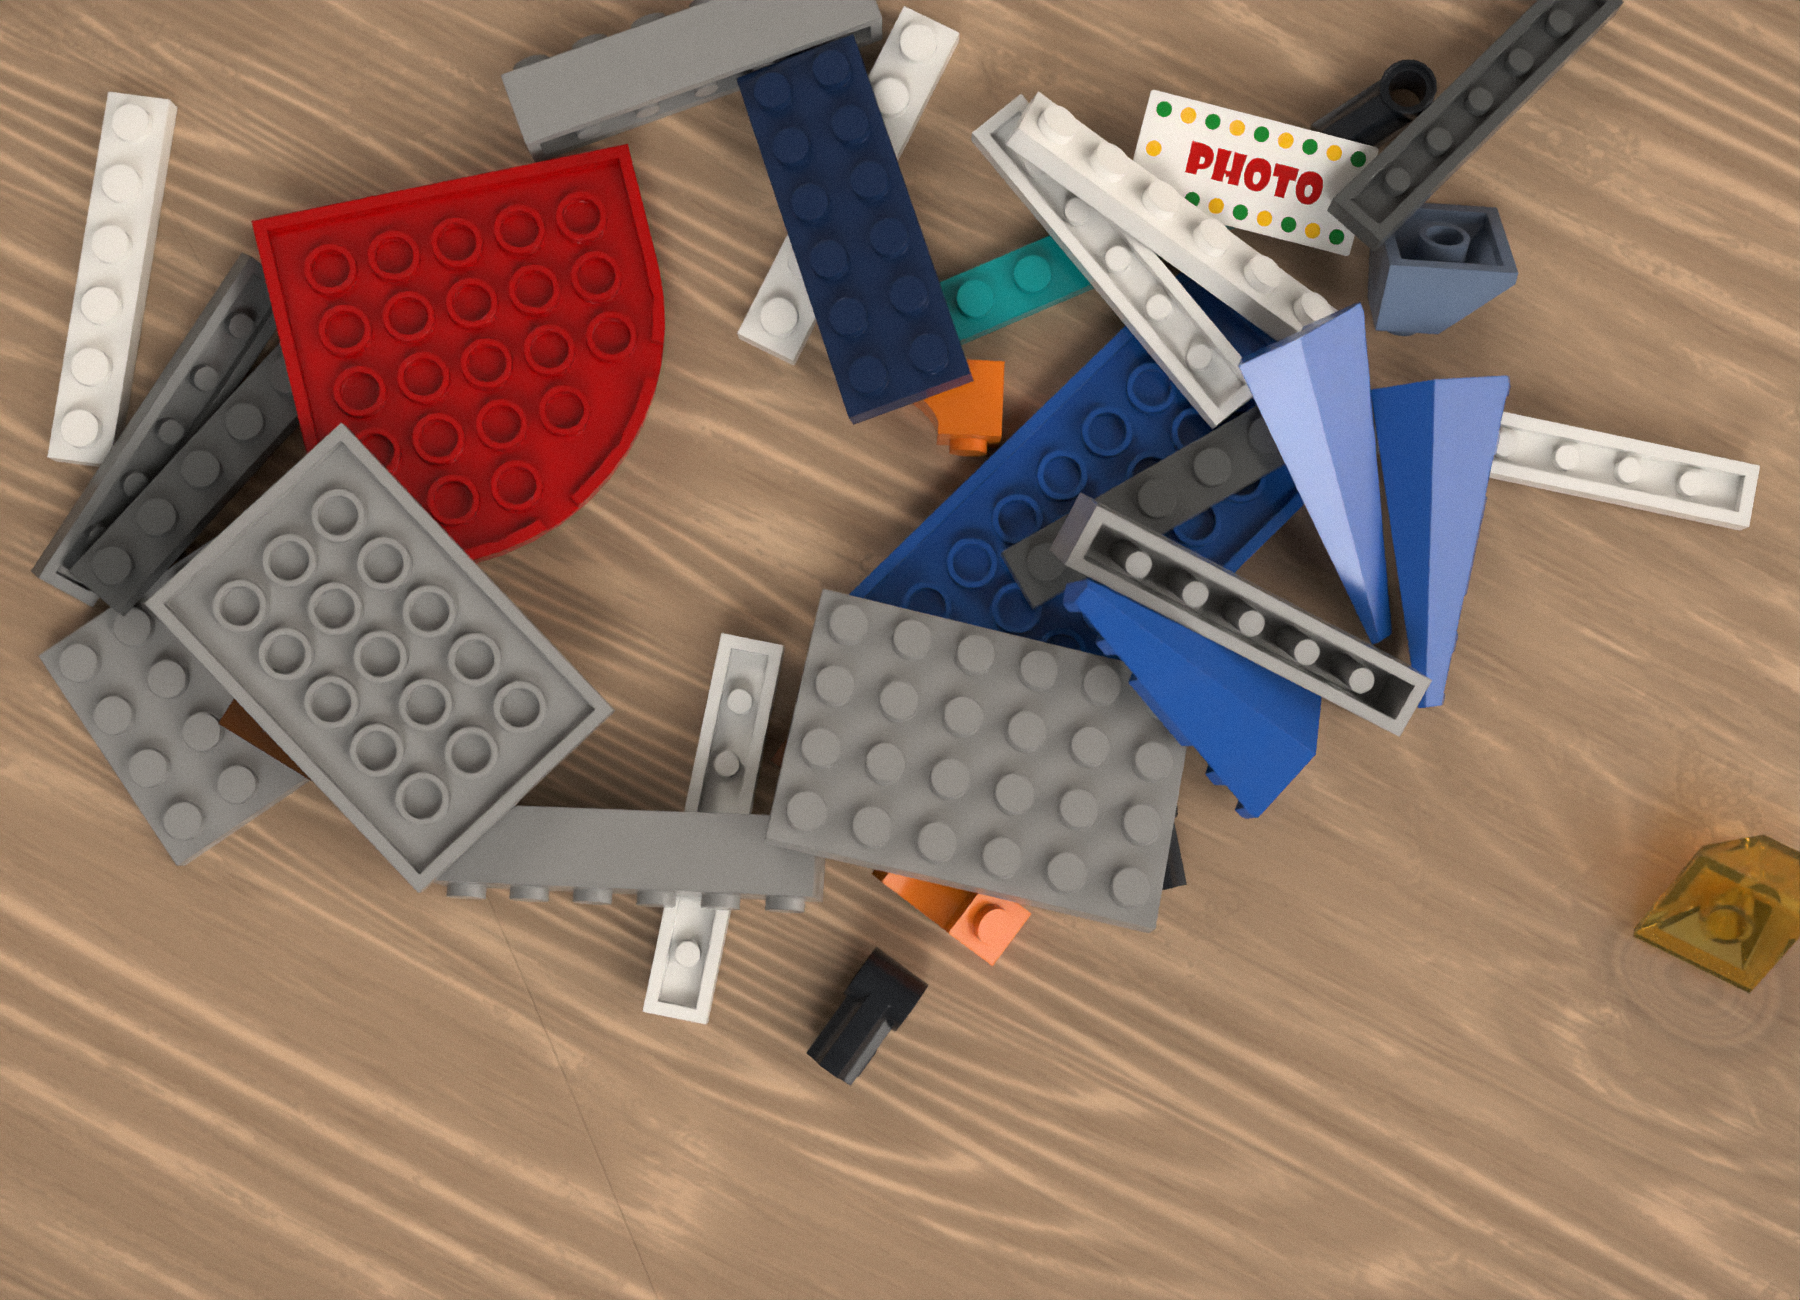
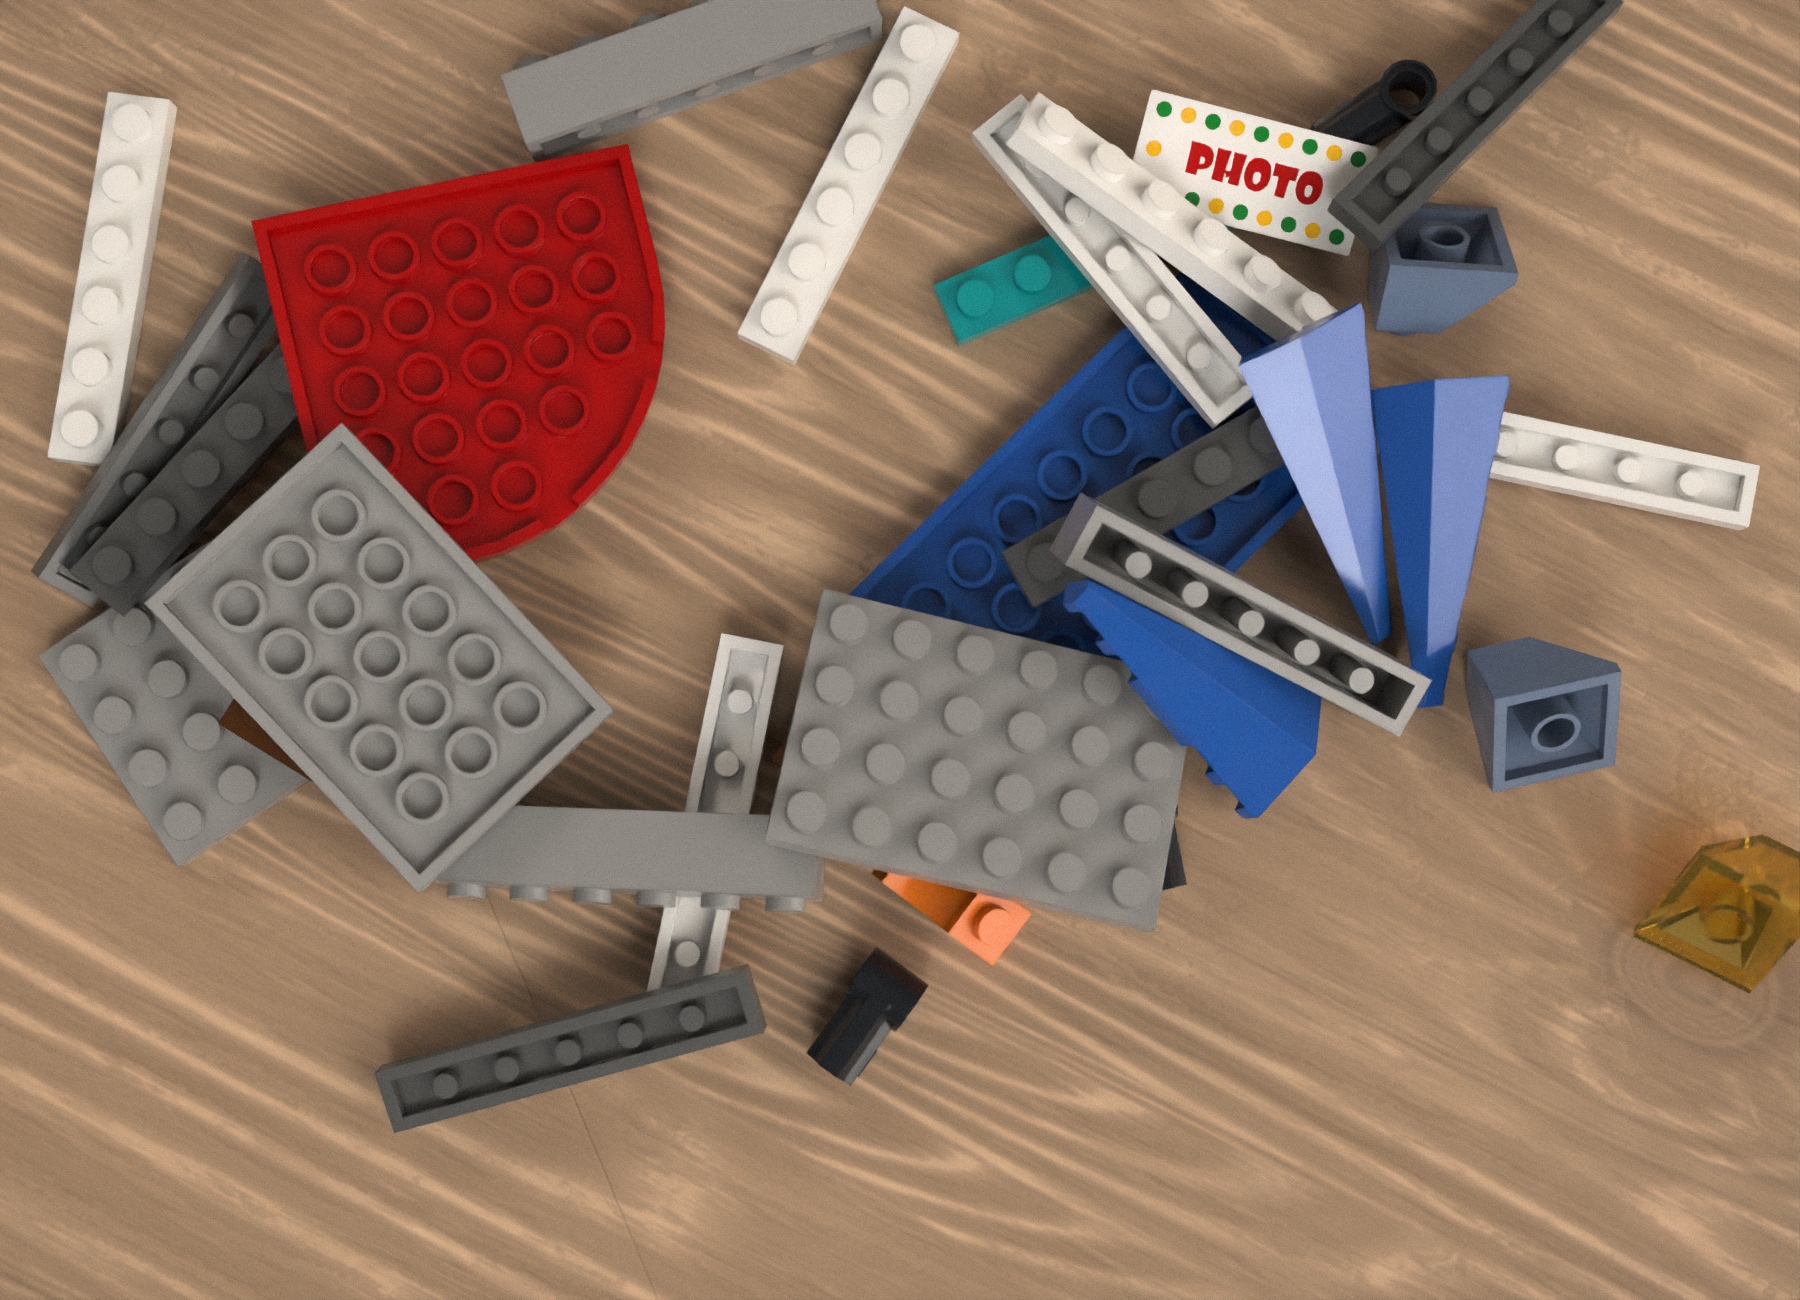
dark blue plate [736,34,974,425] -> none
orange arch [912,359,1005,457] -> none
none -> dark grey plate [374,964,767,1133]
none -> sand blue slope [1467,637,1622,793]

